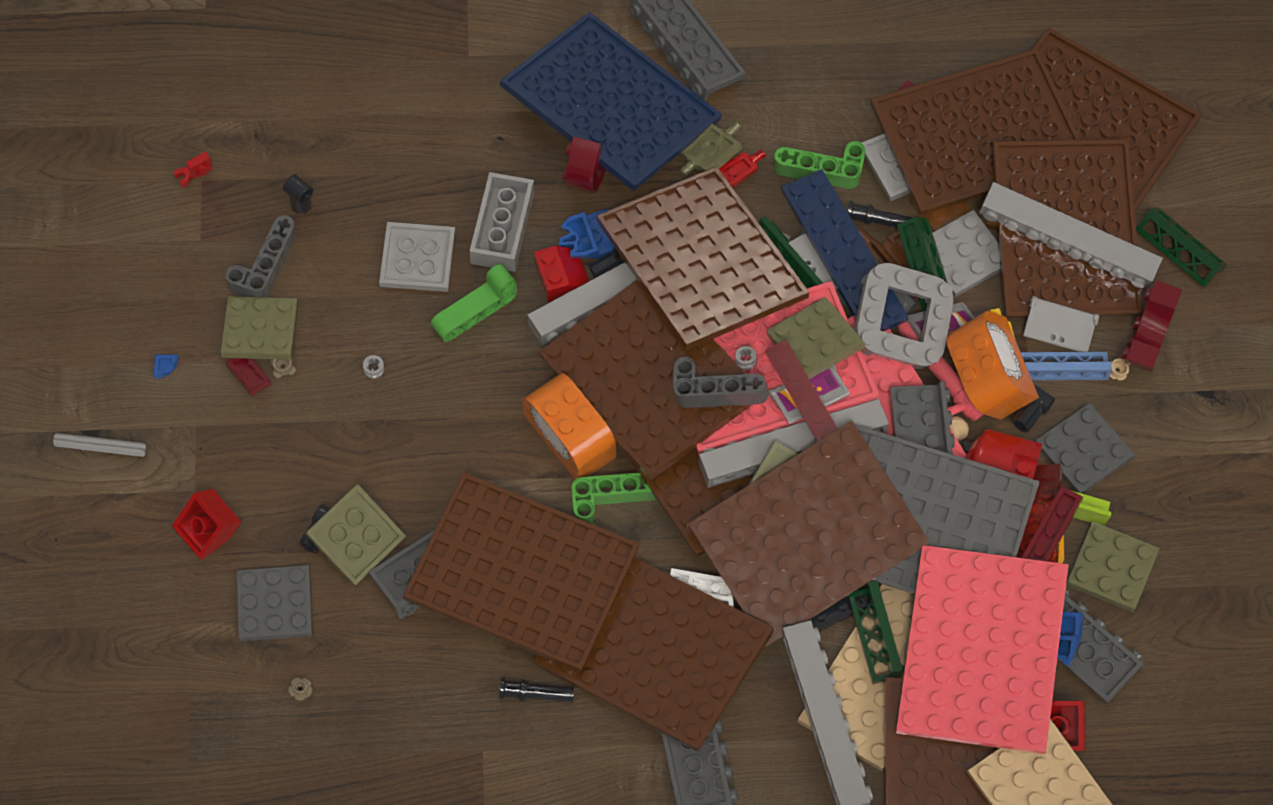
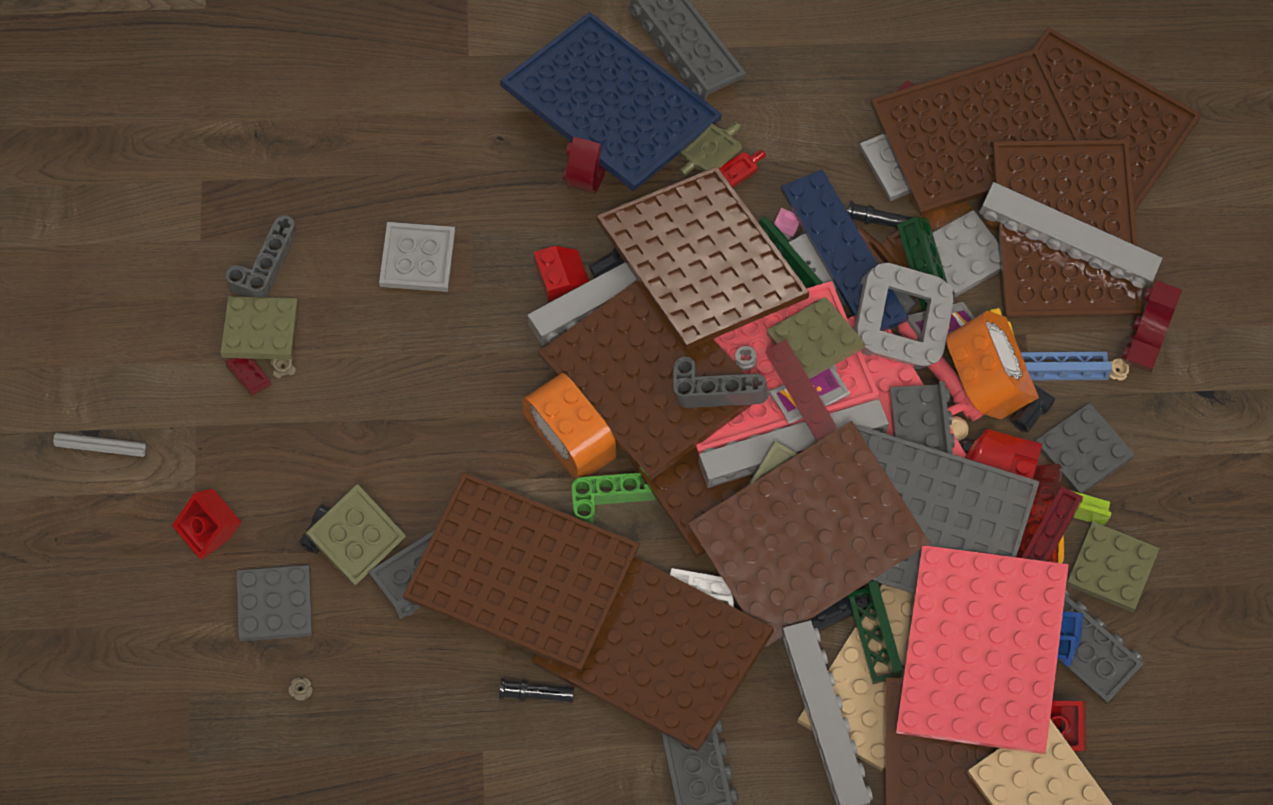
blue tile [153,355,179,379] -> none
red plate [173,151,213,188] -> none
black piece [283,174,313,214] -> none
light grey bush [363,355,384,379] -> none
bright green beam [430,264,517,342] -> none
light grey brick [469,172,535,272] -> none
blue plate [559,209,614,259] -> none
bright green beam [774,141,865,189] -> none
light grey door [1023,296,1099,352] -> none
dark green fence [1136,207,1228,287] -> none
none -> bright pink plate [774,208,799,237]

